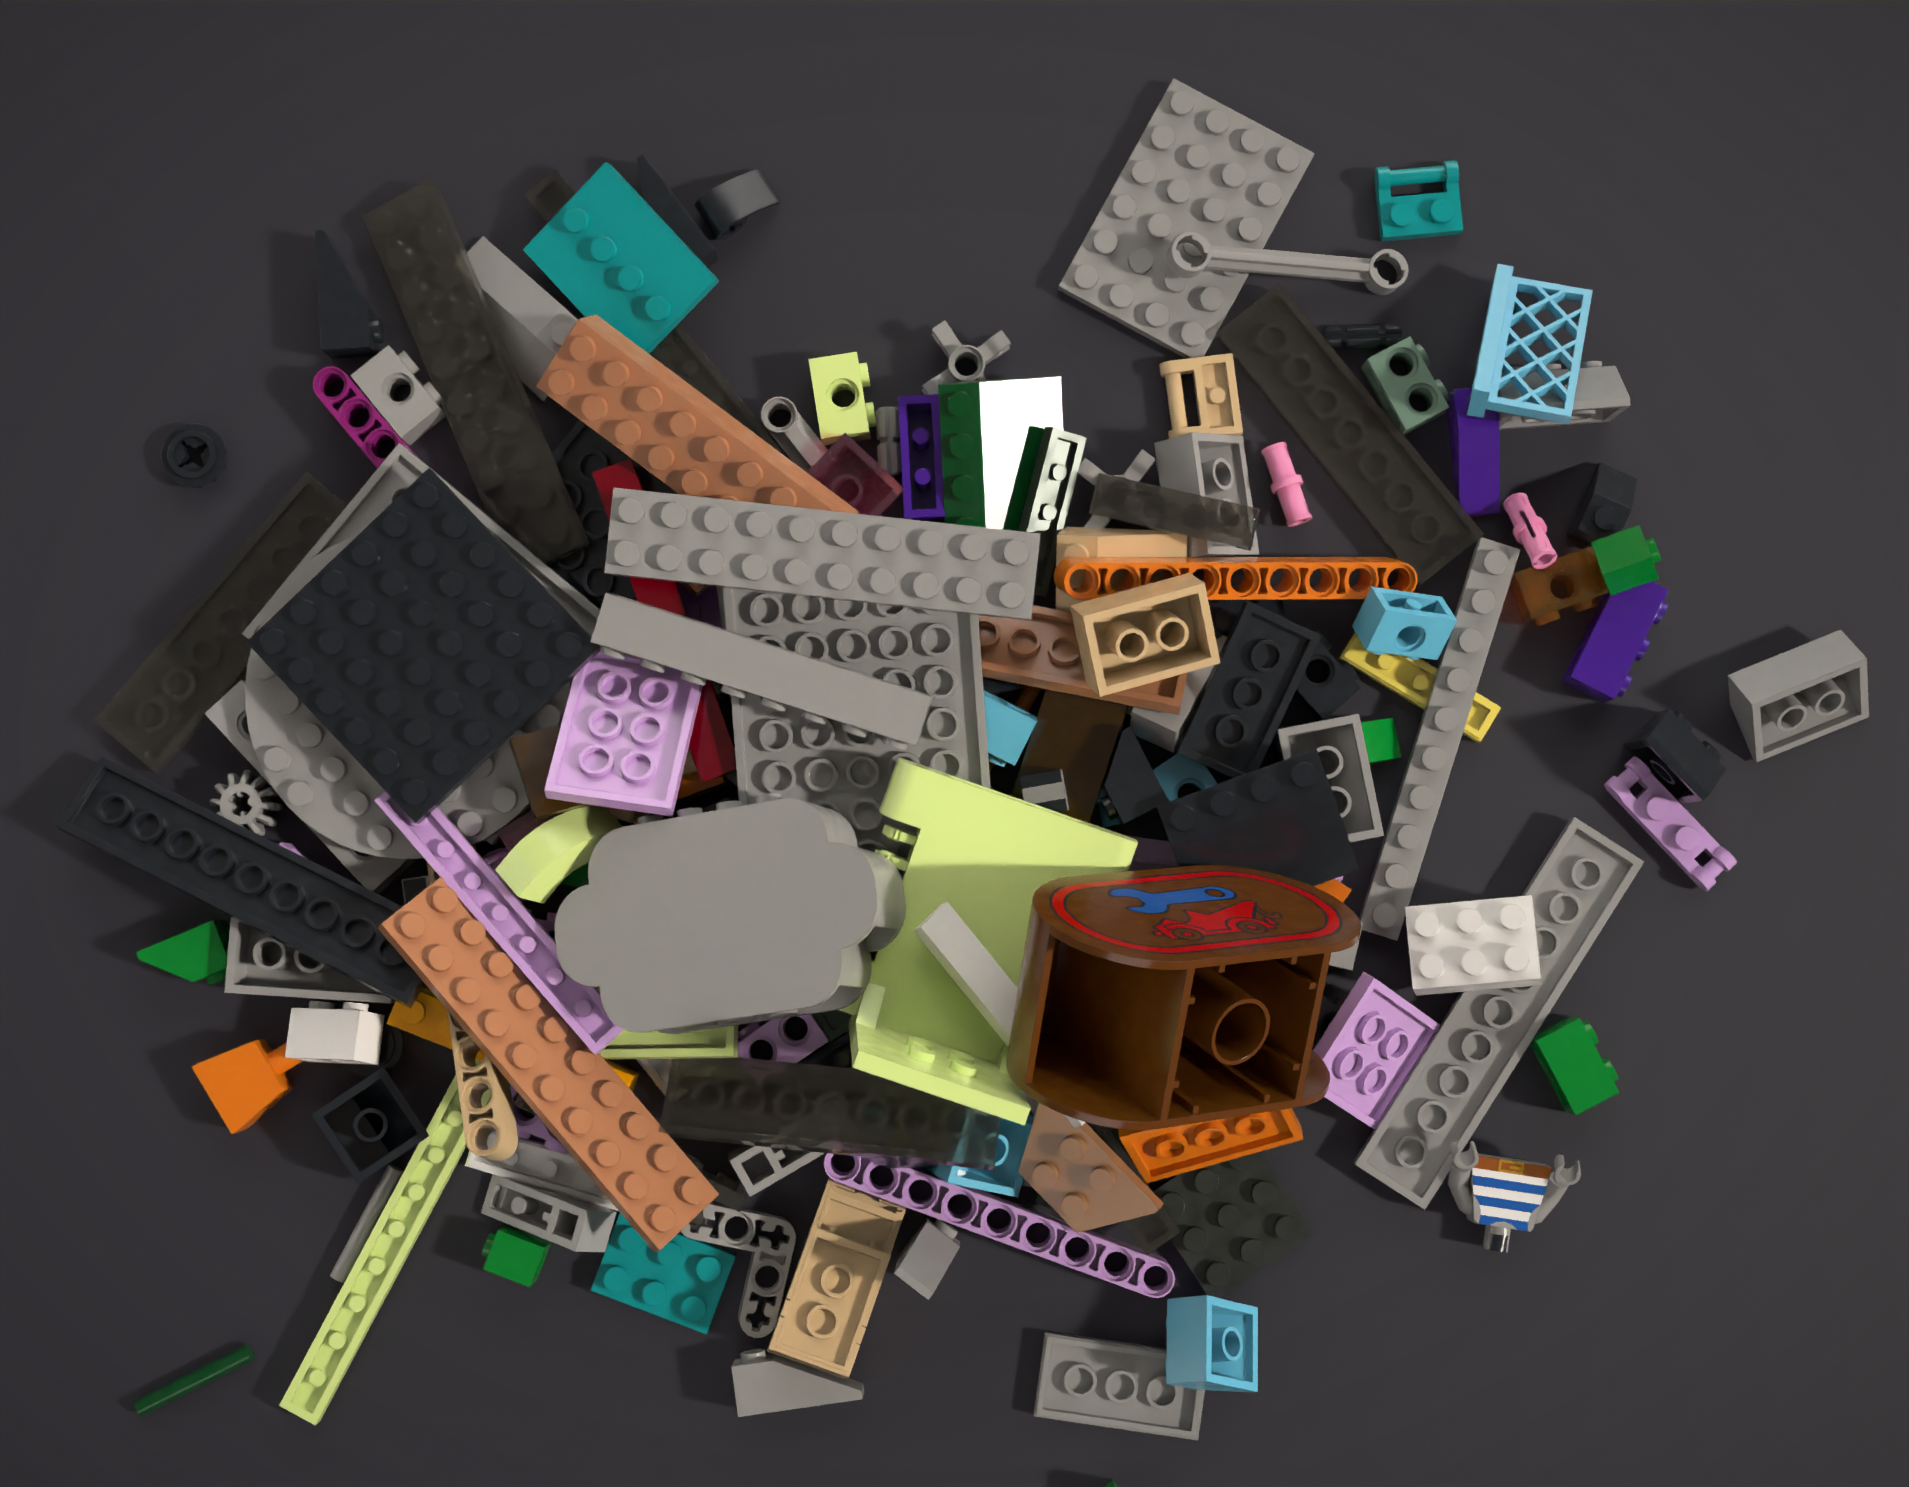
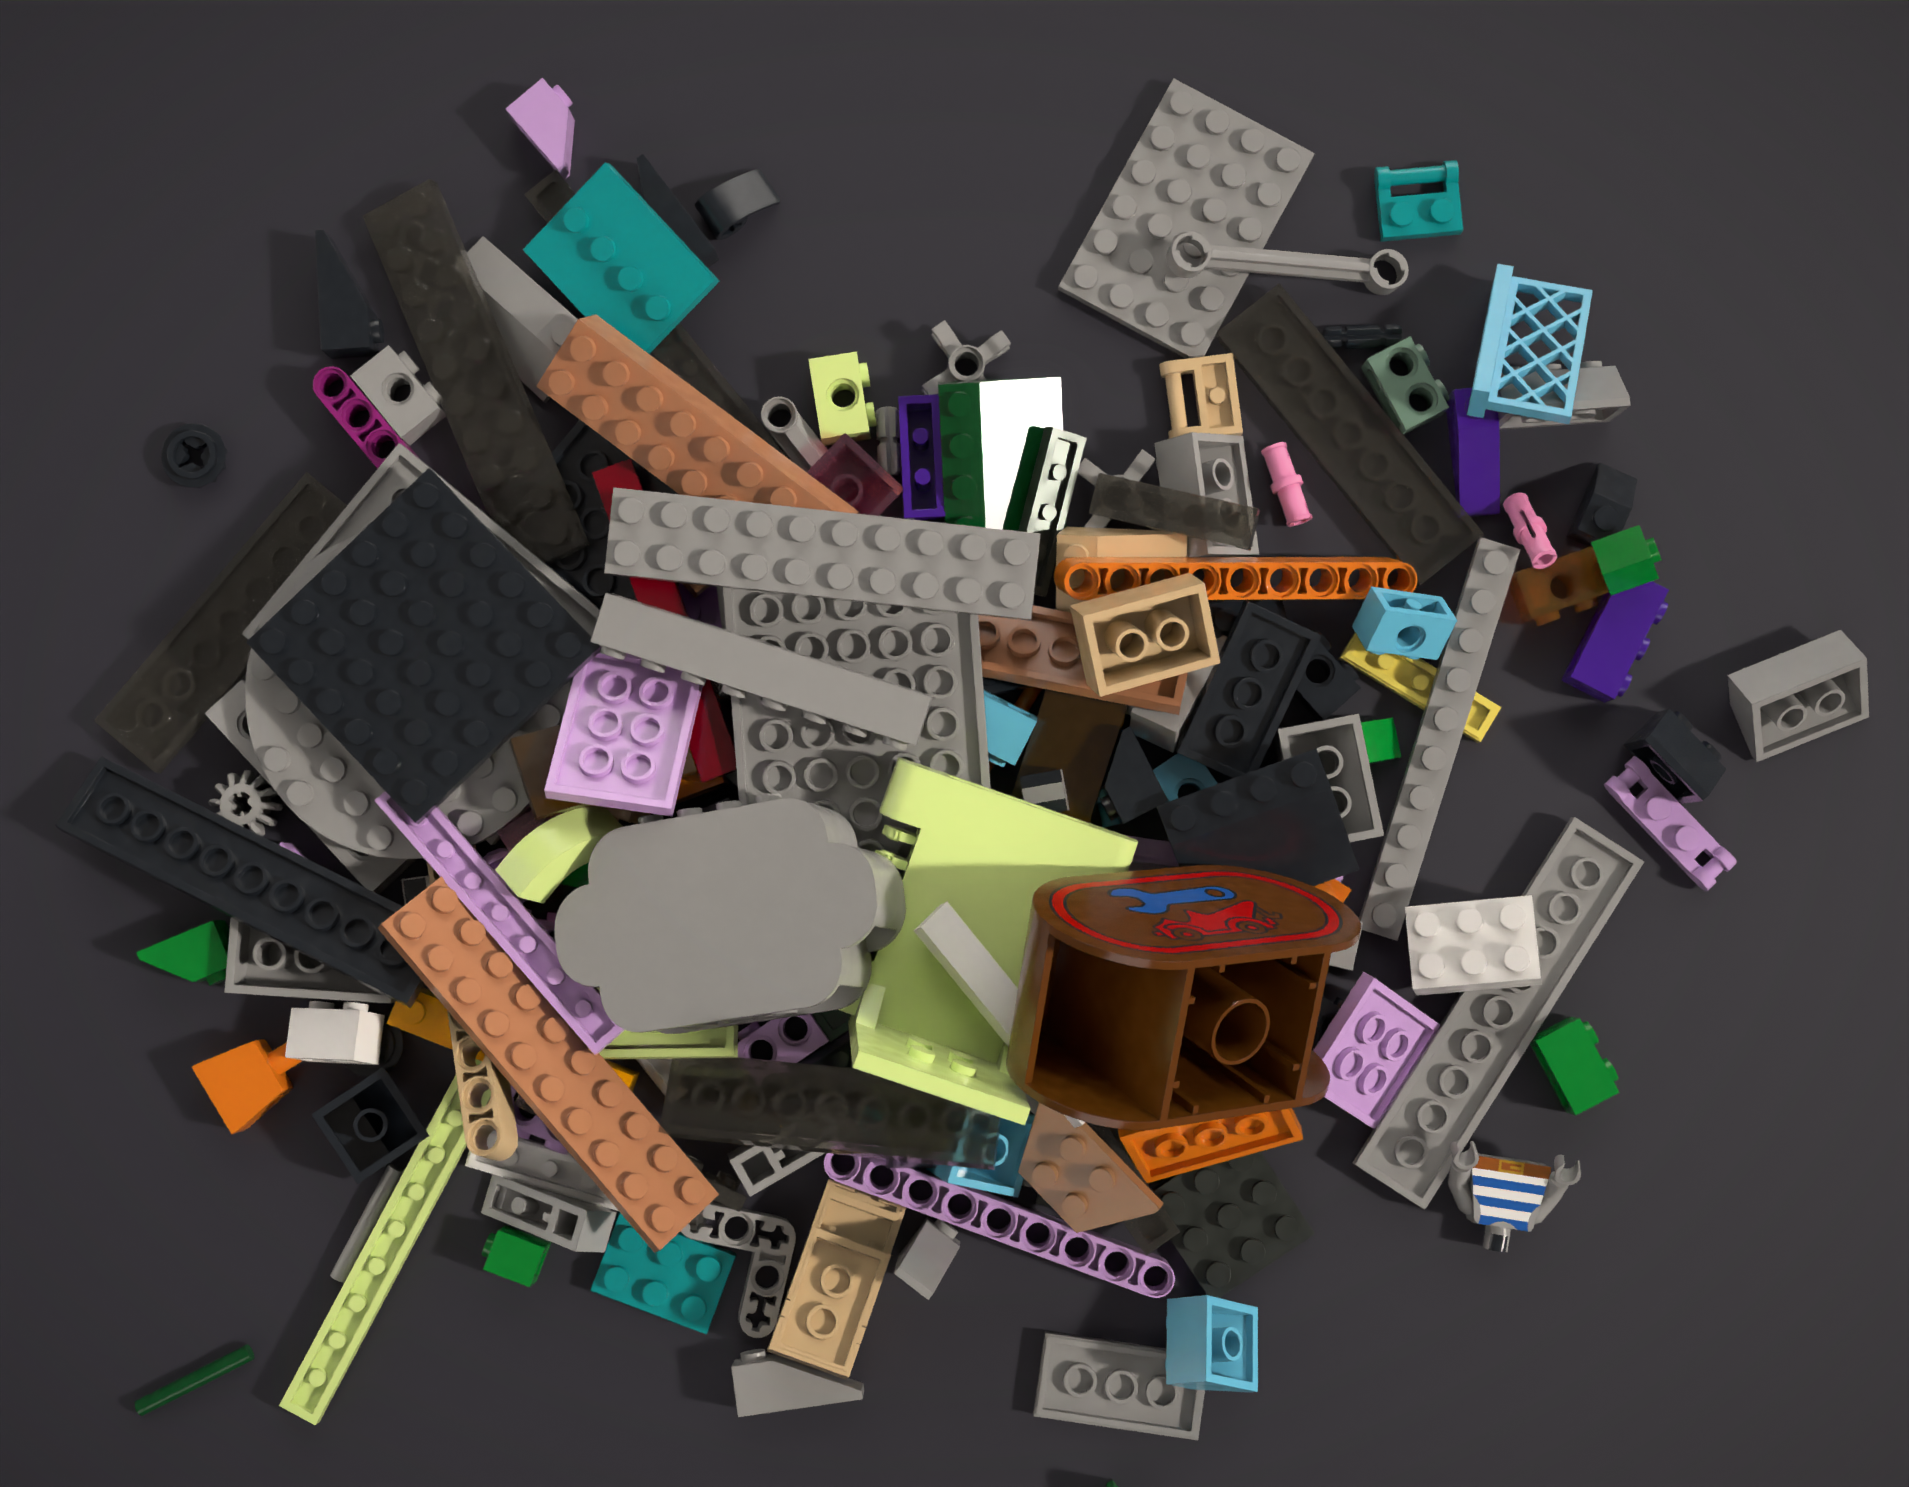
none -> lavender slope [506,78,575,180]

